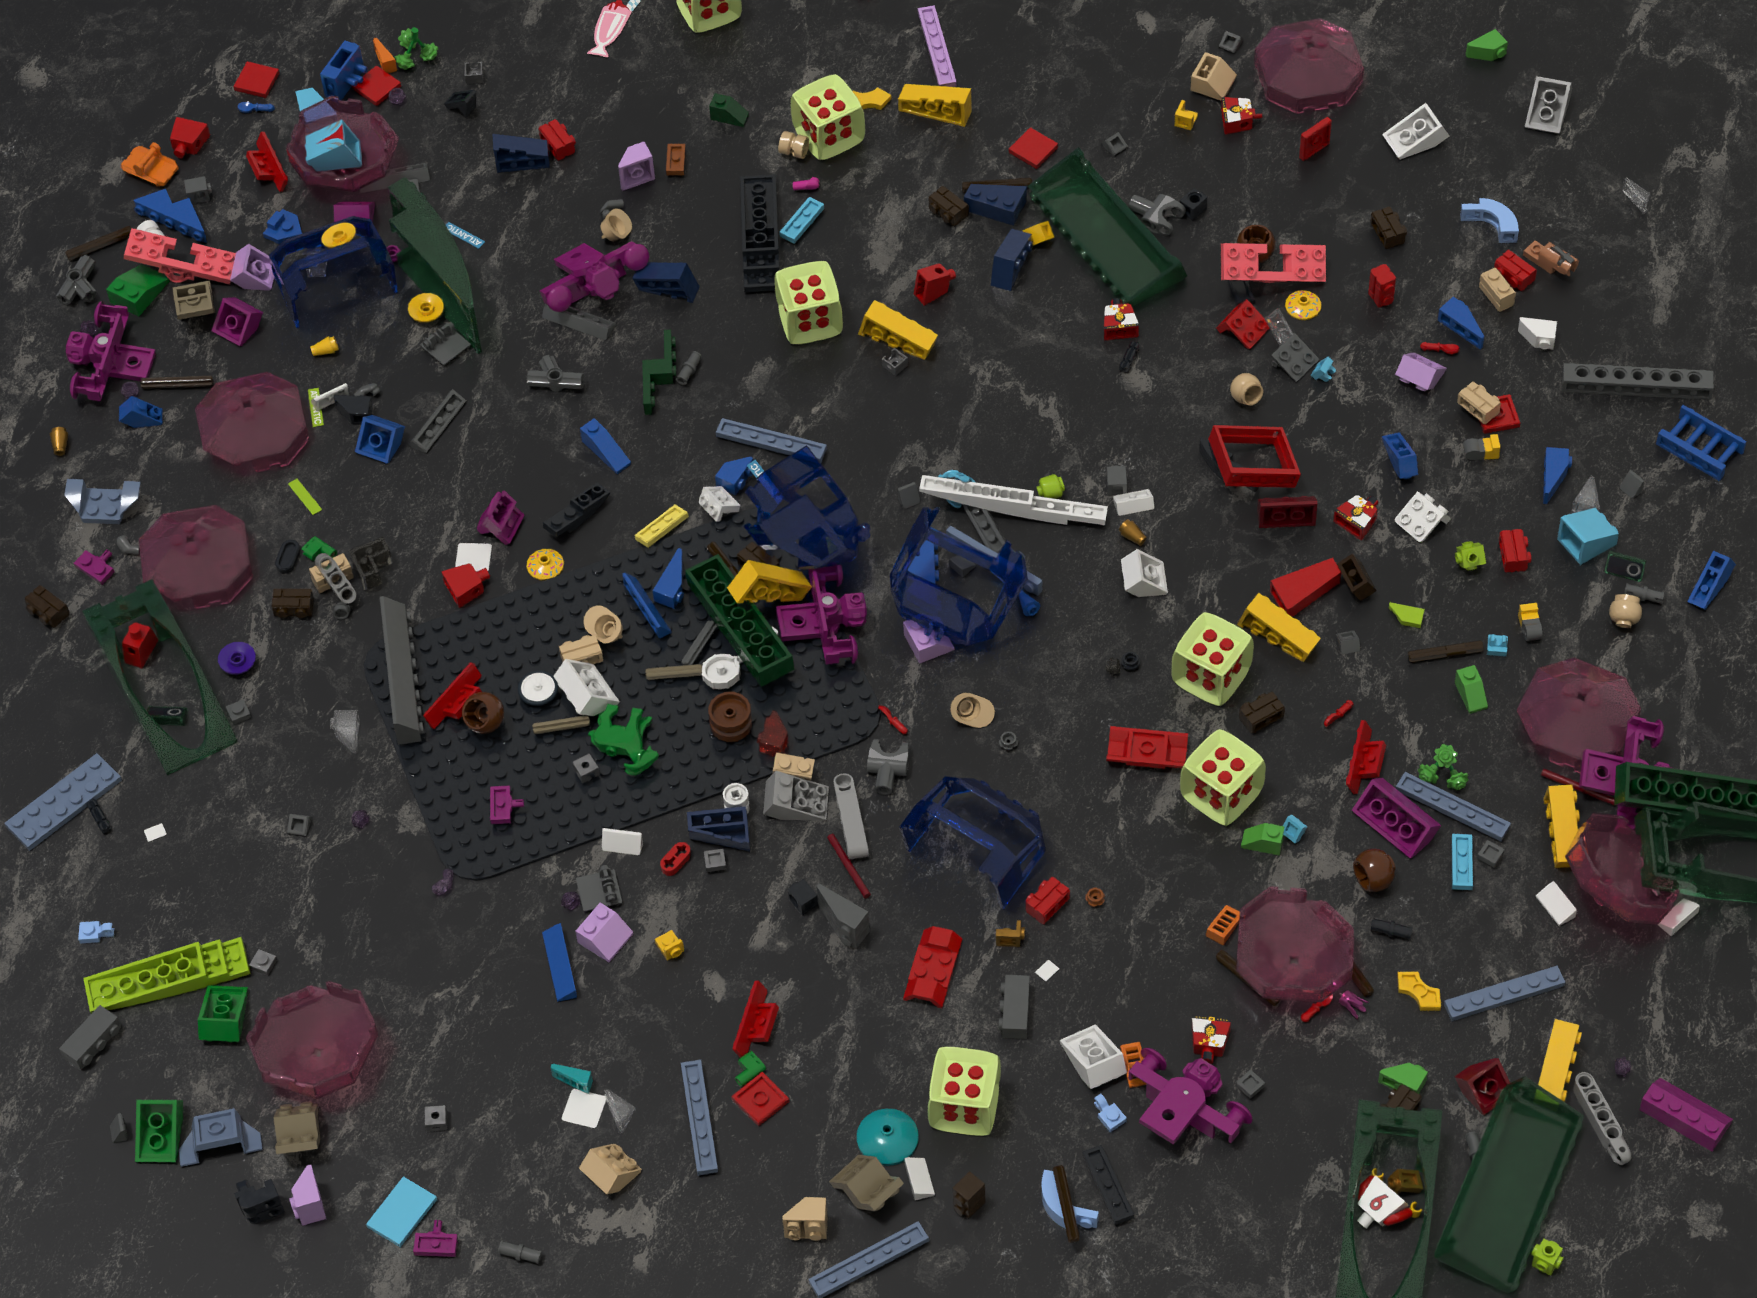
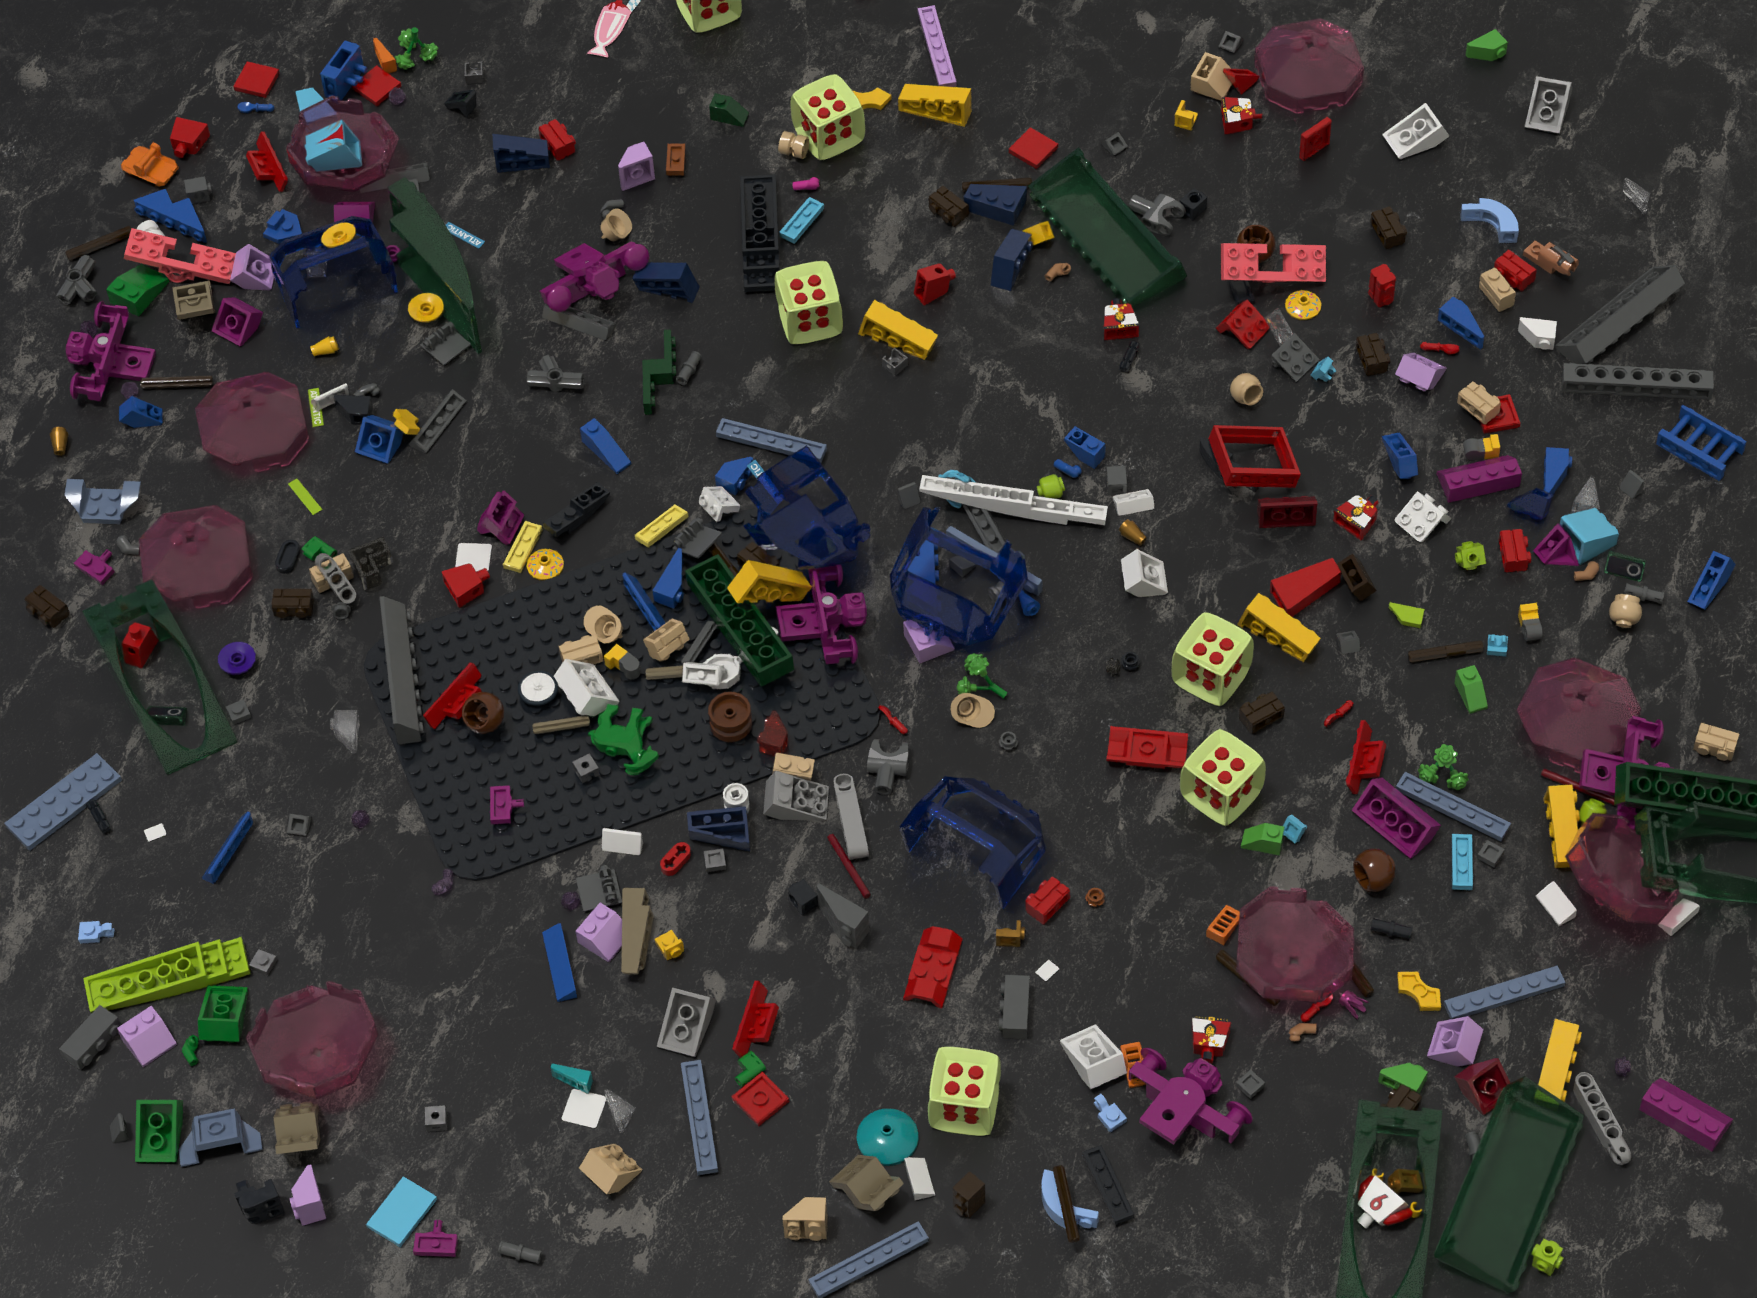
none -> lavender slope [117,1006,177,1067]
none -> green arm [182,1035,199,1066]
none -> blue slope [202,811,253,884]
none -> yellow tile [393,409,420,435]
none -> light yellow tile [503,521,543,573]
none -> leg [604,644,641,679]
none -> dark tan wedge [621,888,654,974]
none -> tan brick [643,619,690,661]
none -> light grey slope [657,988,716,1057]
none -> dark grey hinge [673,518,723,558]
none -> white slope [682,662,724,686]
none -> bright green plant [957,653,1008,699]
none -> flat silver wheel [988,581,1011,605]
none -> medium nougat arm [1045,263,1071,282]
none -> blue arm [1054,459,1082,478]
none -> blue slope [1064,426,1105,469]
none -> red slope [1223,68,1259,95]
none -> medium nougat arm [1289,1023,1316,1041]
none -> dark brown brick [1356,333,1390,376]
none -> lavender slope [1427,1016,1483,1067]
none -> magenta slope [1436,455,1522,503]
none -> clear blue slope [1507,488,1554,520]
none -> magenta slope [1533,524,1579,566]
none -> dark grey slope [1554,265,1685,364]
none -> medium nougat arm [1574,561,1599,581]
none -> lime head [1579,799,1607,830]
none -> tan brick [1693,723,1739,761]

